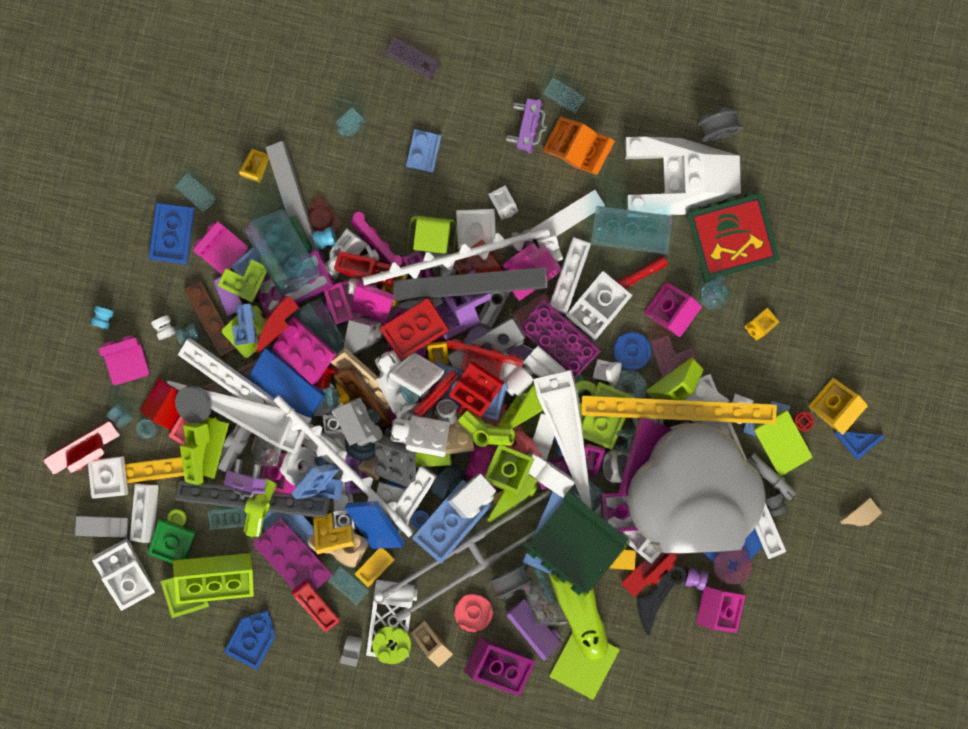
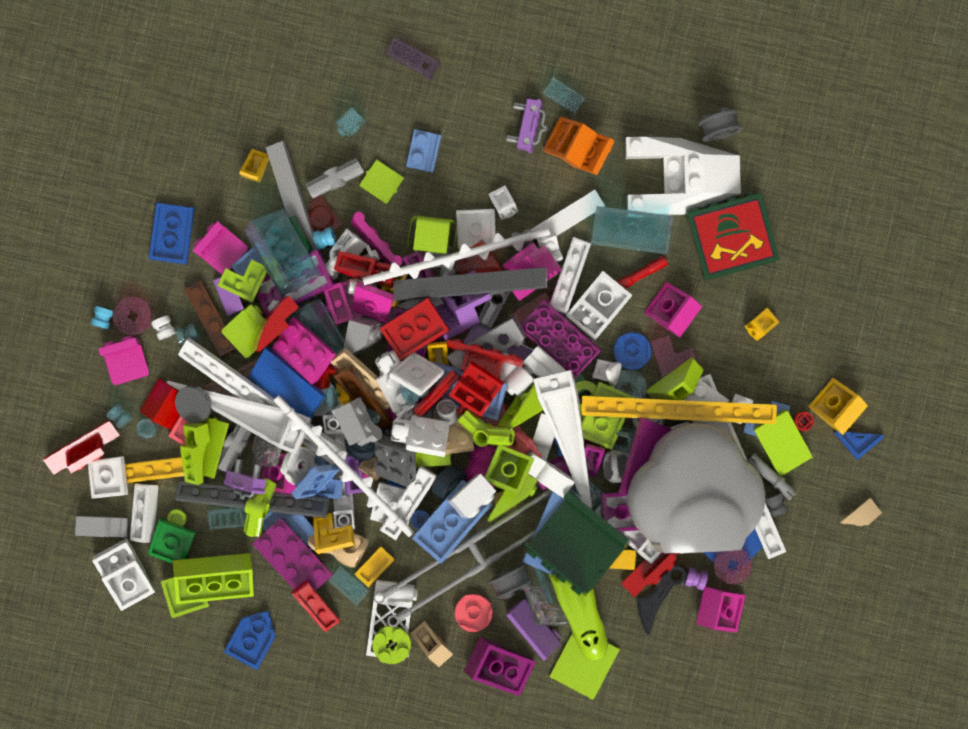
clear light blue tile [175,173,217,213] -> none
medium blue plate [232,304,257,345] -> none
light grey leg [340,635,363,667] -> none
blue tile [345,501,405,549] -> none
clear light blue head [700,274,729,310] -> none
none -> clear pink plate [113,297,153,335]
none -> light grey piece [306,158,364,199]
none -> lime piece [359,159,404,204]

